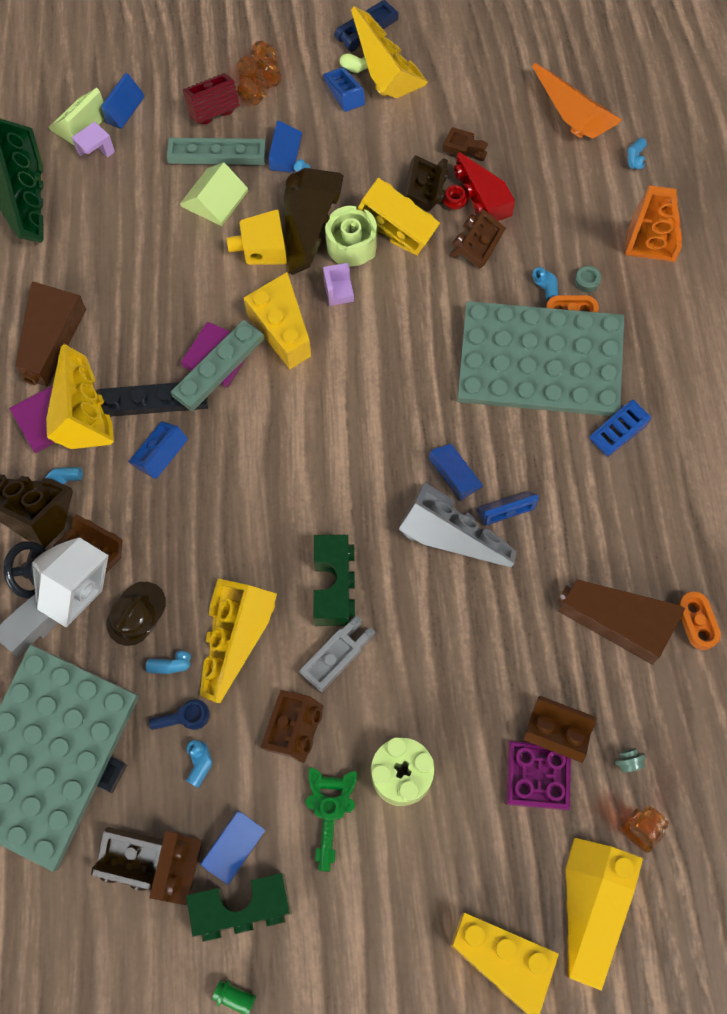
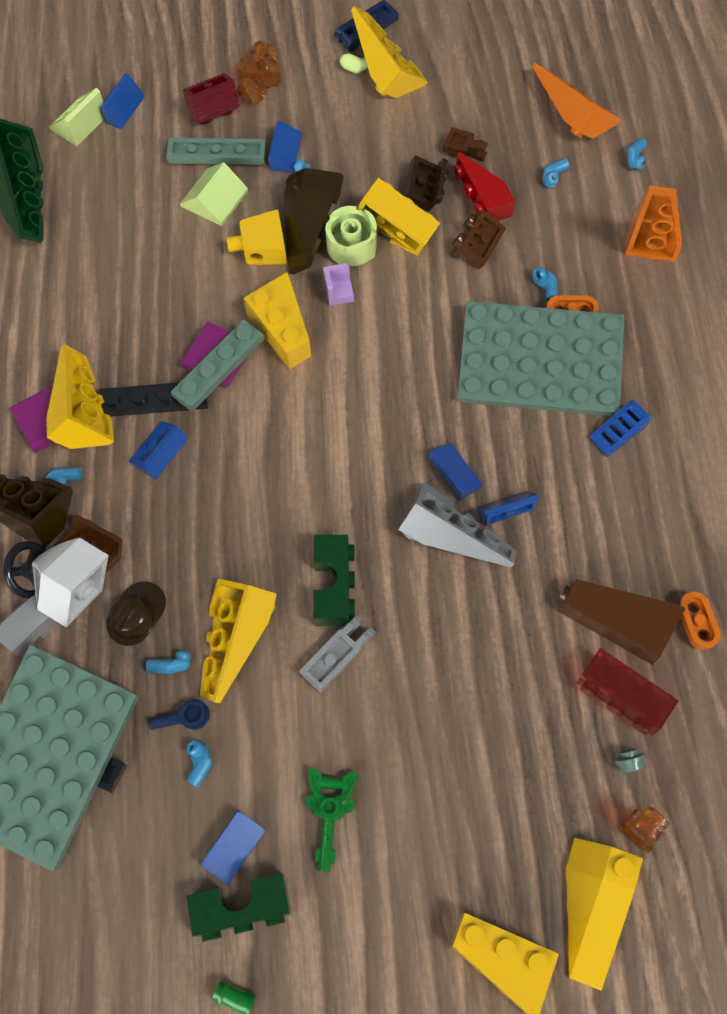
reddish brown slope [15,281,87,386] -> none
lavender panel [72,122,115,157] -> none
dark brown bracket [91,827,163,891] -> none
reddish brown bracket [149,831,202,905] -> none
reddish brown bracket [260,690,323,763] -> none
blue slope [323,67,365,112] -> none
yellowish green brick [371,738,434,806] -> none
red plate [443,185,467,210] -> none
magenta tile [506,741,571,811] -> none
reddish brown bracket [524,696,597,763] -> none
sand green tile [574,266,601,293] -> none
none -> dark azure arm [542,158,570,187]
none -> clear red brick [576,648,679,736]

